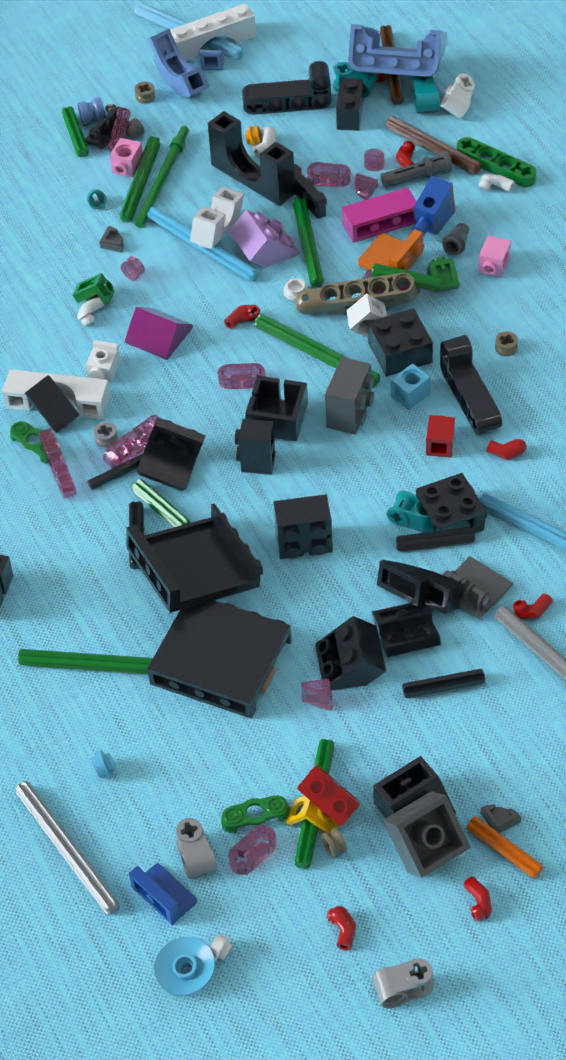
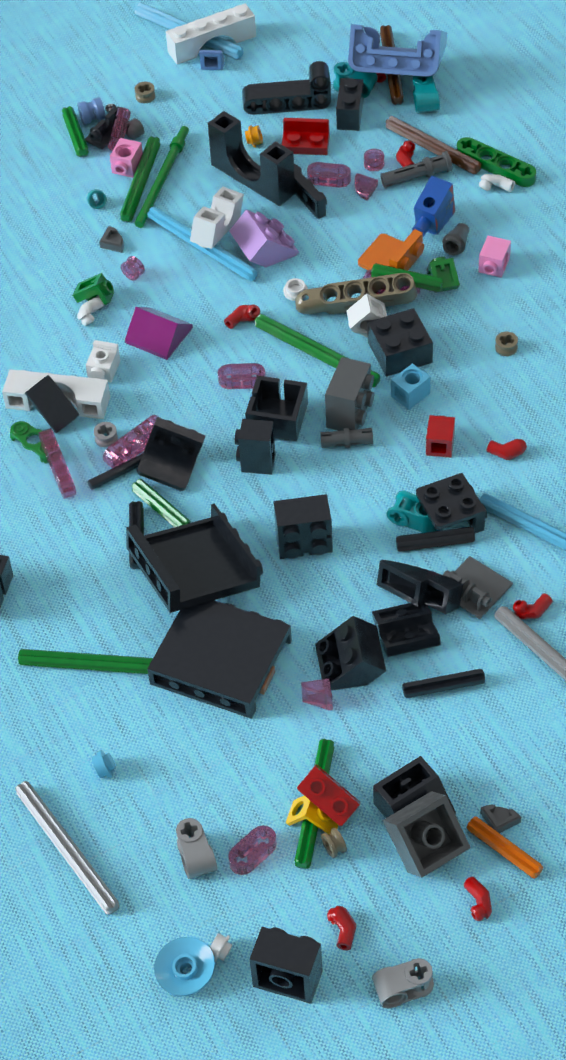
blue panel [129,863,197,925] -> none
medium blue arch [147,29,210,97] -> none
green piece [221,795,290,833] -> none
white arm [252,127,277,158] -> none
green axle [293,197,324,288] -> none
dark pink brick [342,187,417,243] -> none
white piece [440,73,475,118] -> none
black beam [440,335,502,434] -> none
none -> black brick [250,927,323,1004]
none -> red bracket [282,118,330,155]
none -> dark grey pin [320,428,373,448]

